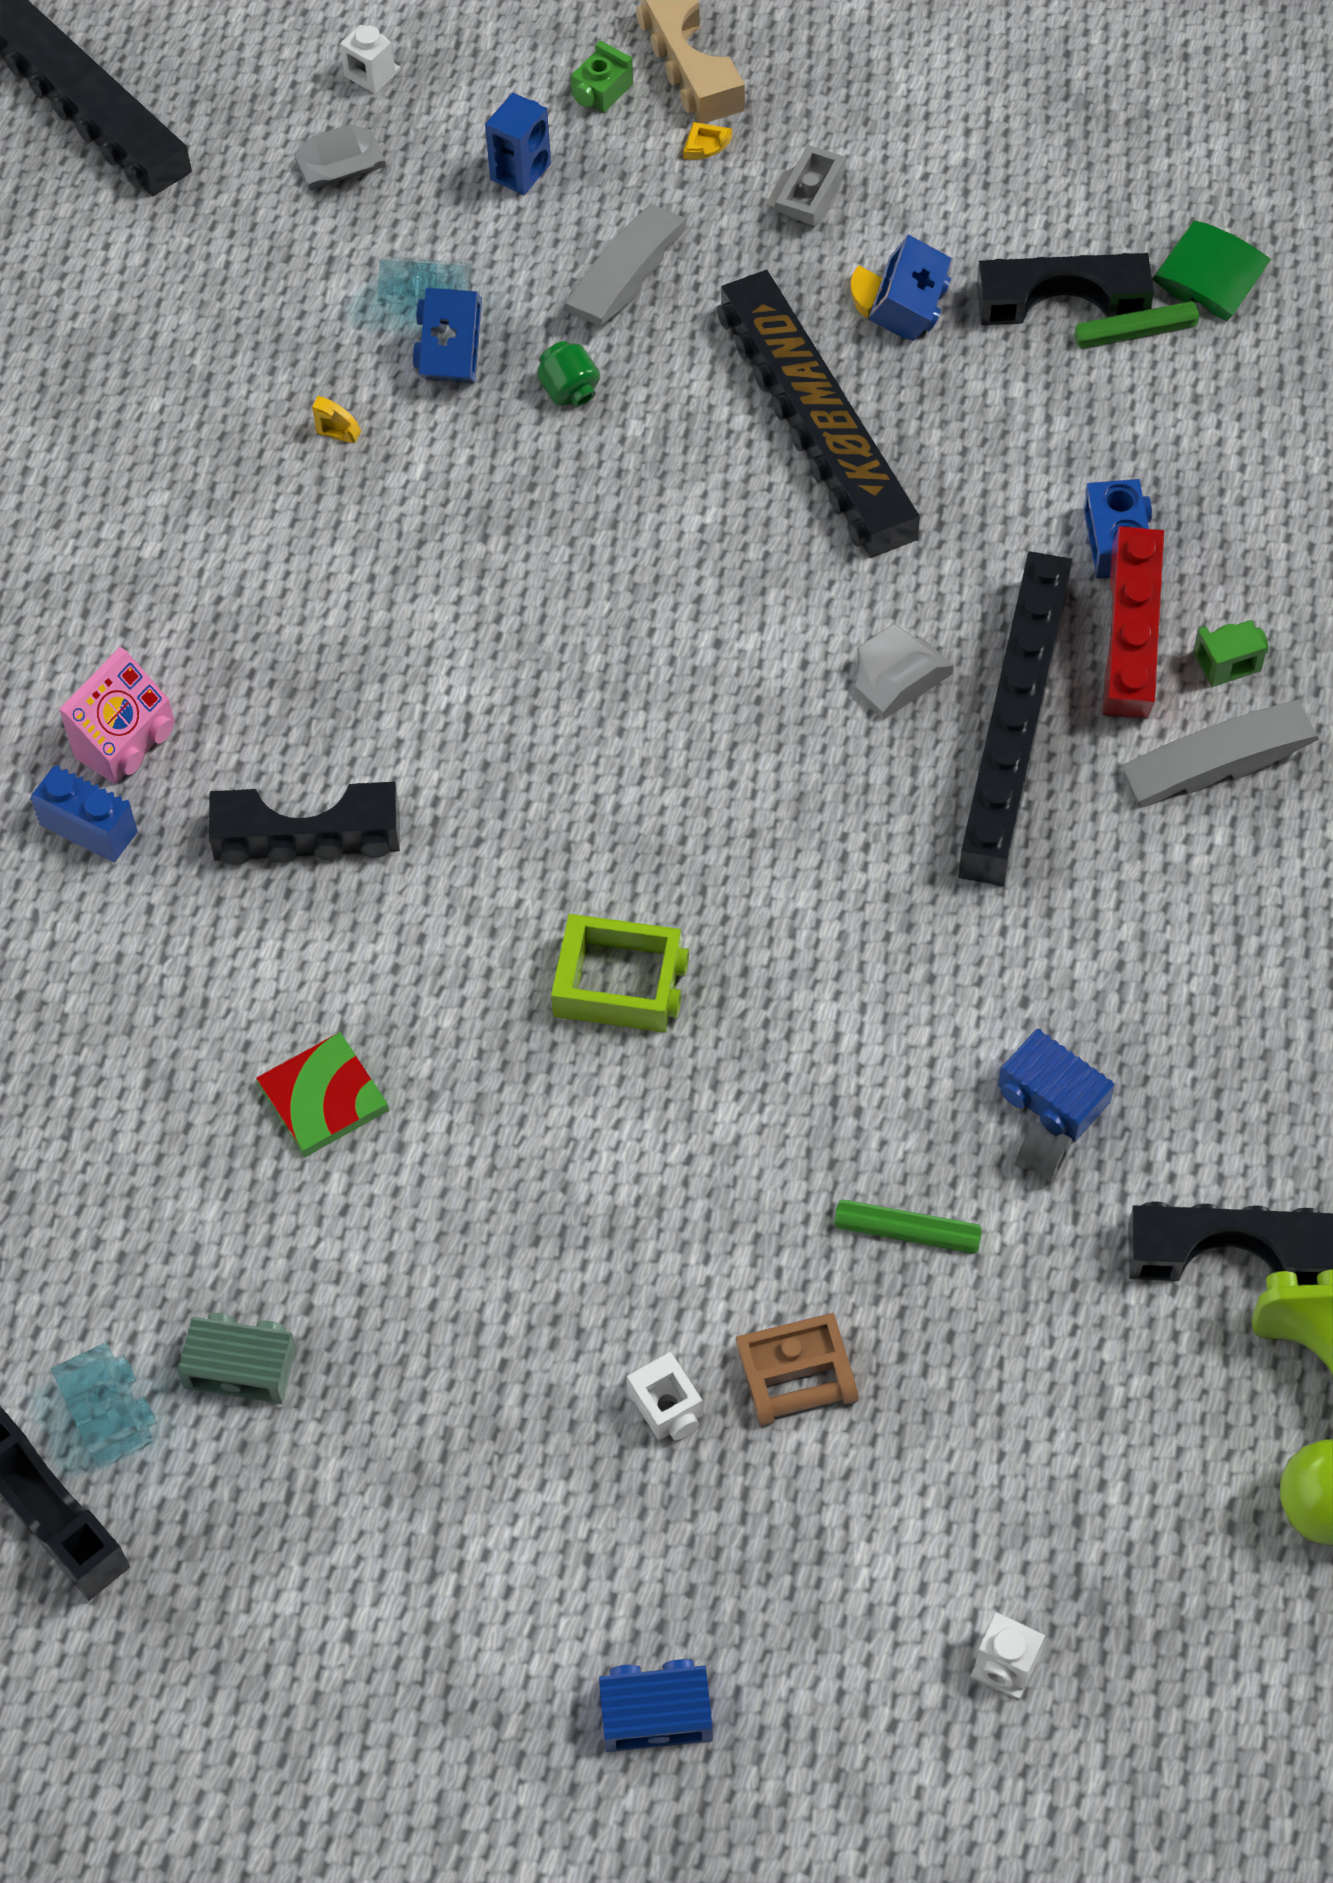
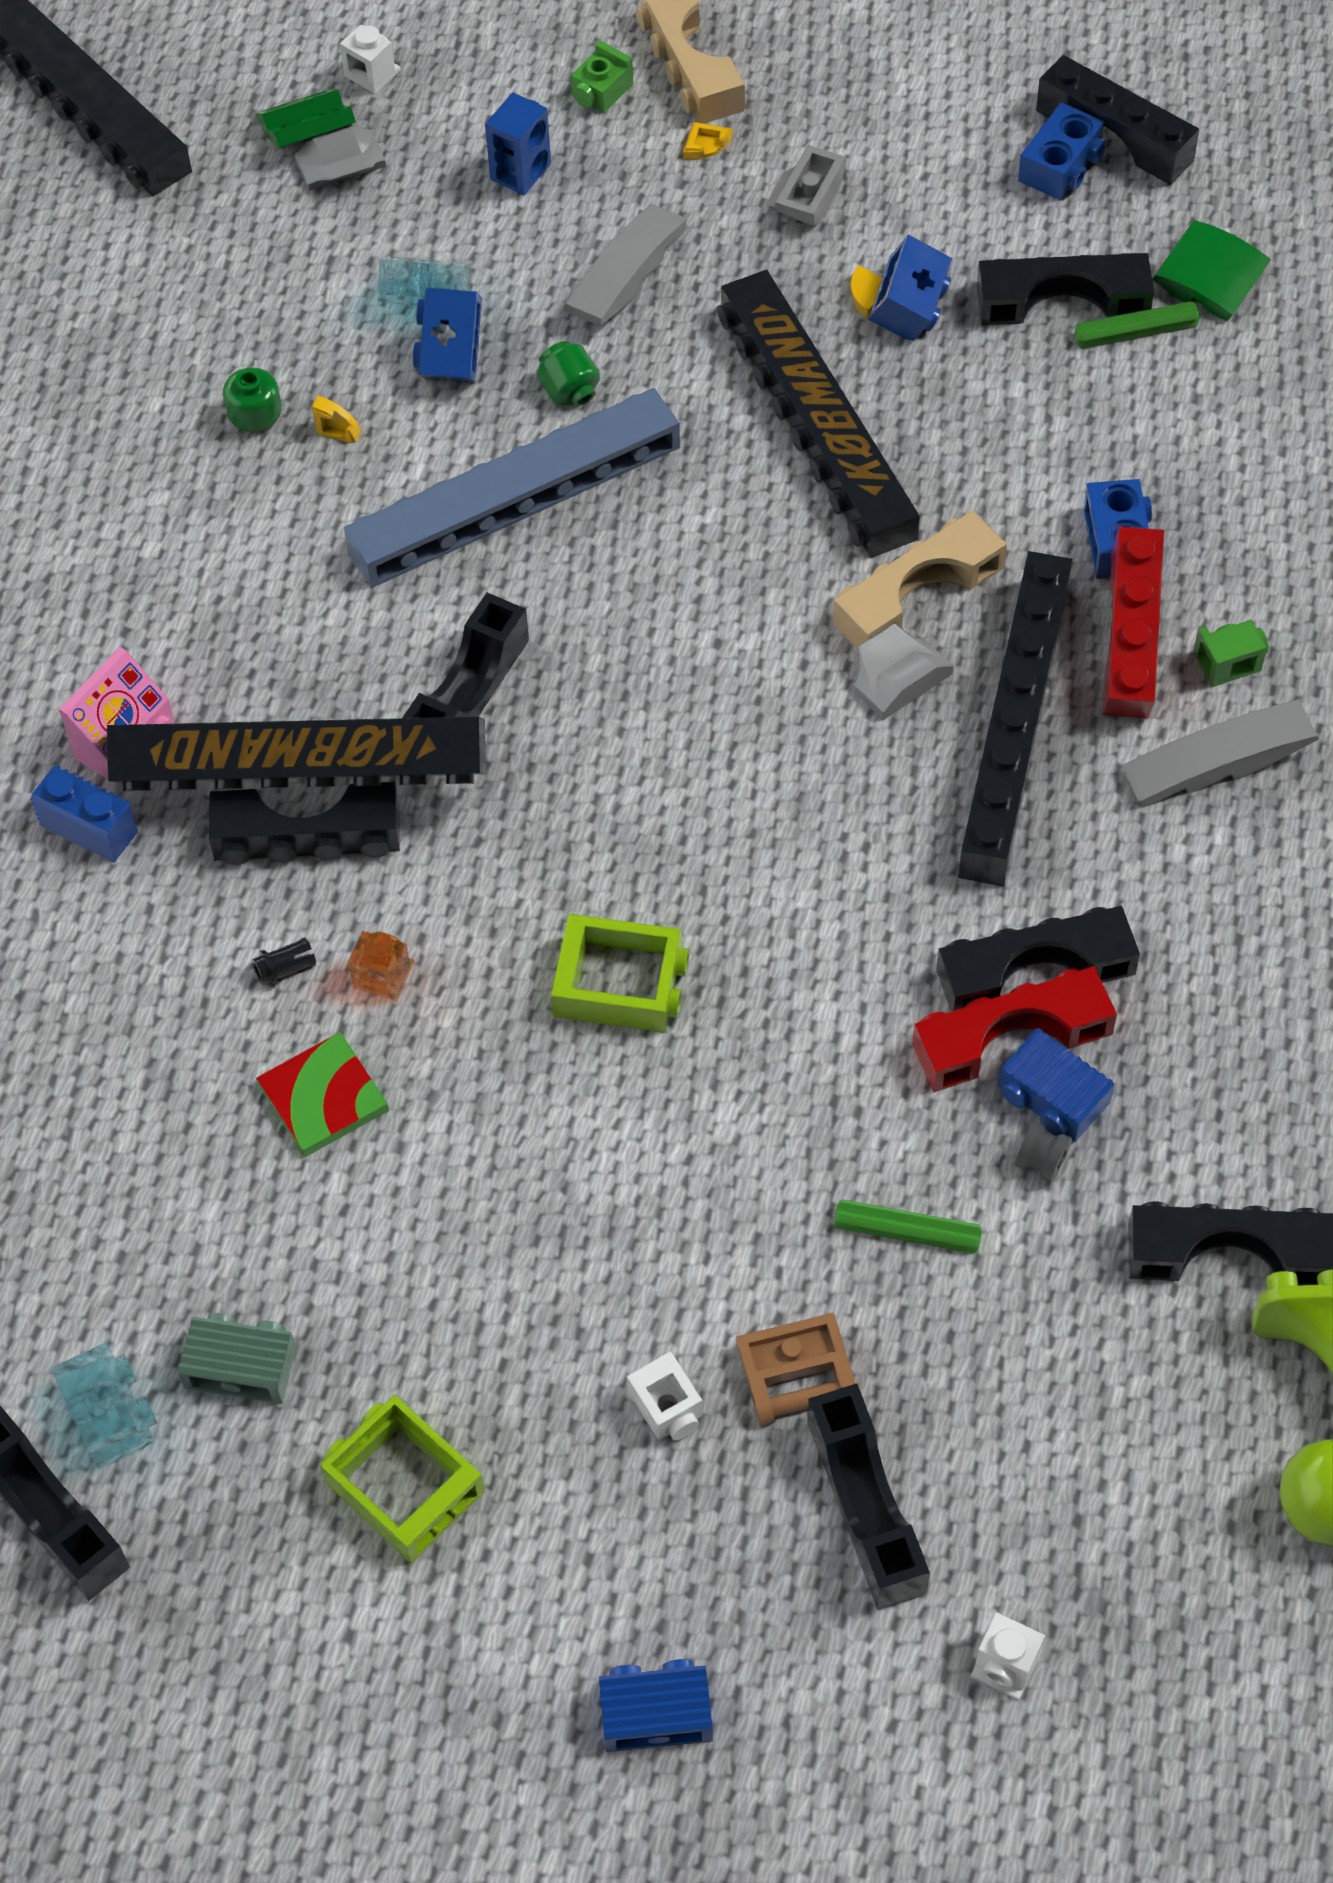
none -> black brick [107,717,486,791]
none -> green head [222,367,282,432]
none -> black pin [252,937,316,986]
none -> green slope [255,88,356,148]
none -> lime window [320,1394,485,1564]
none -> sand blue brick [344,388,680,588]
none -> clear orange brick [348,931,415,1001]
none -> black arch [402,592,529,718]
none -> black arch [807,1383,930,1610]
none -> tan arch [833,510,1007,648]
none -> red arch [912,966,1117,1093]
none -> black arch [936,906,1140,1012]
none -> blue brick [1018,102,1106,200]
none -> black arch [1036,55,1199,185]

